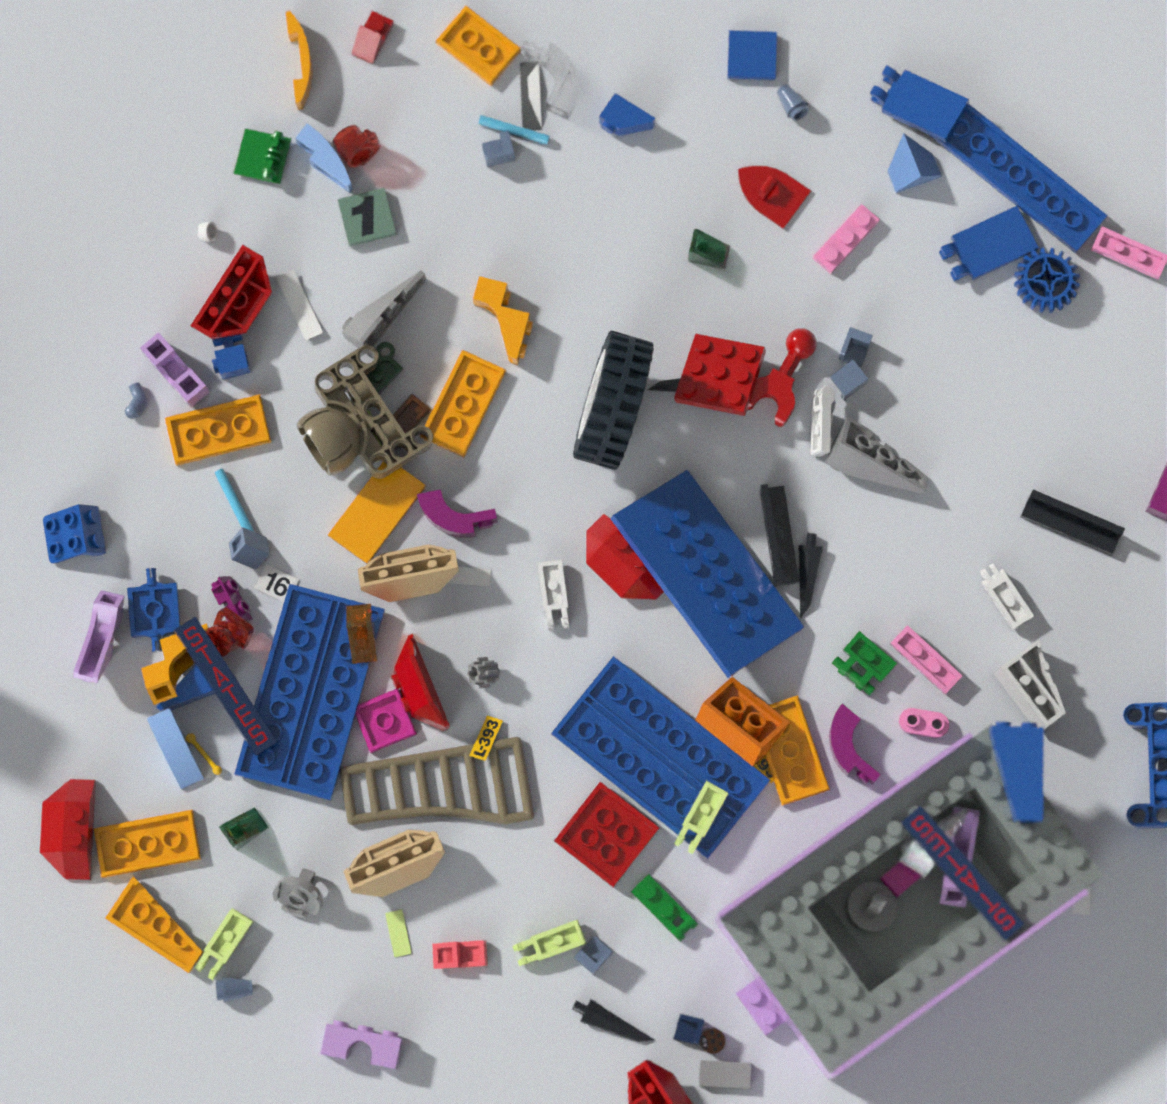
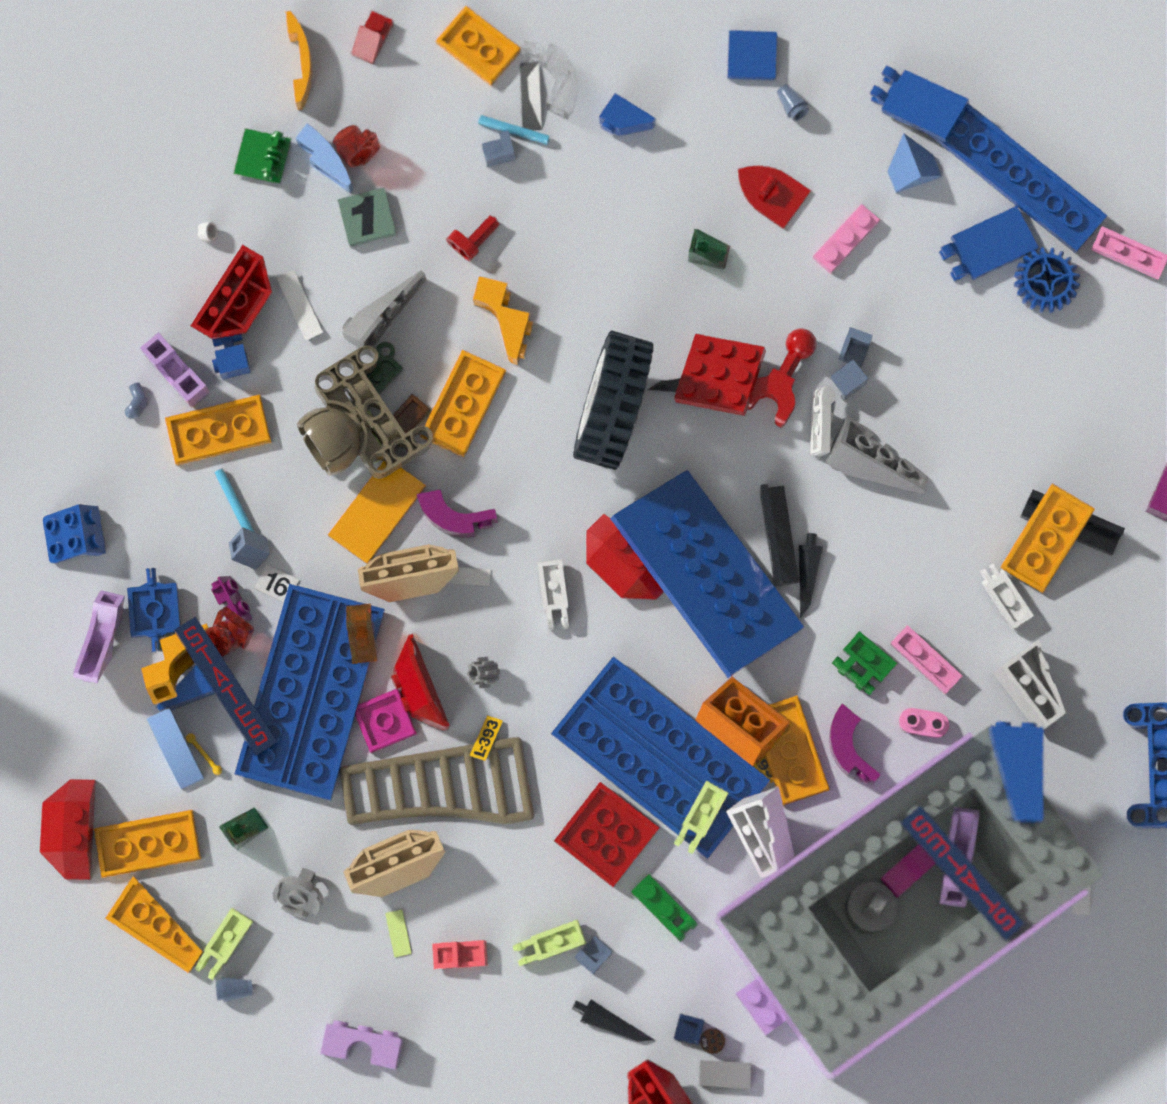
clear slope [899,809,969,877] -> none
none -> red piece [446,215,501,261]
none -> wedge [726,787,795,878]
none -> light orange tile [1000,483,1095,593]

